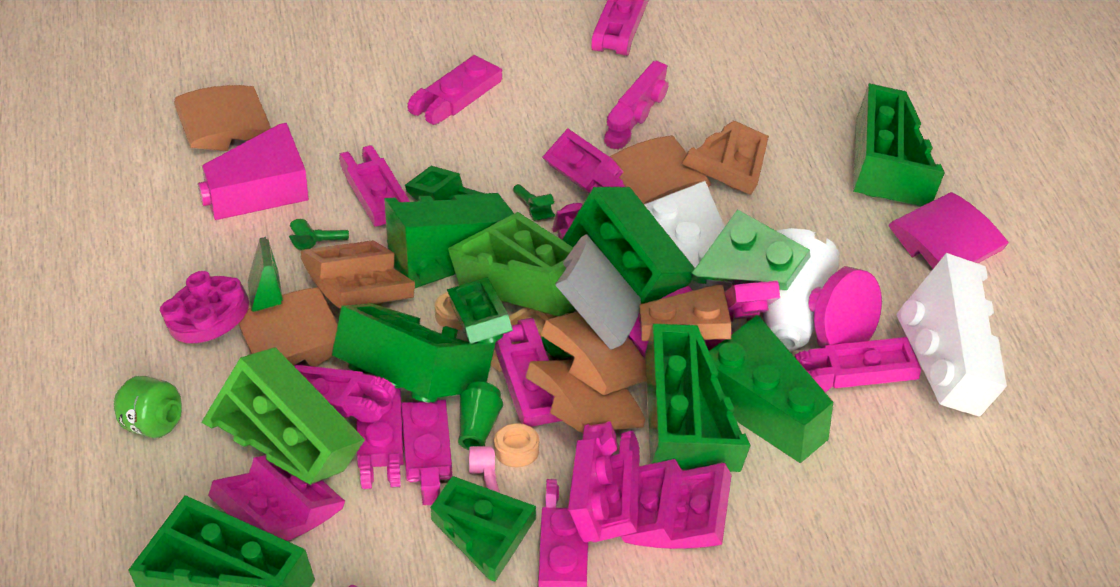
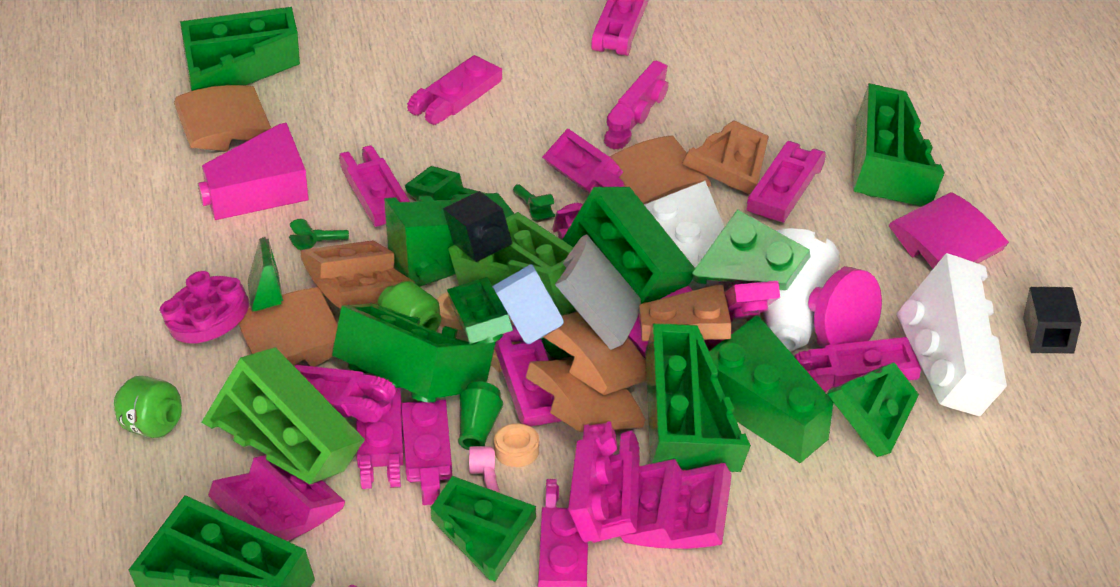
none -> green wedge [180,7,300,91]
none -> bright green head [377,281,441,331]
none -> black brick [443,191,513,262]
none -> slope [493,264,564,344]
none -> dark pink plate [747,141,826,223]
none -> green wing [827,362,919,457]
none -> black brick [1023,287,1082,354]

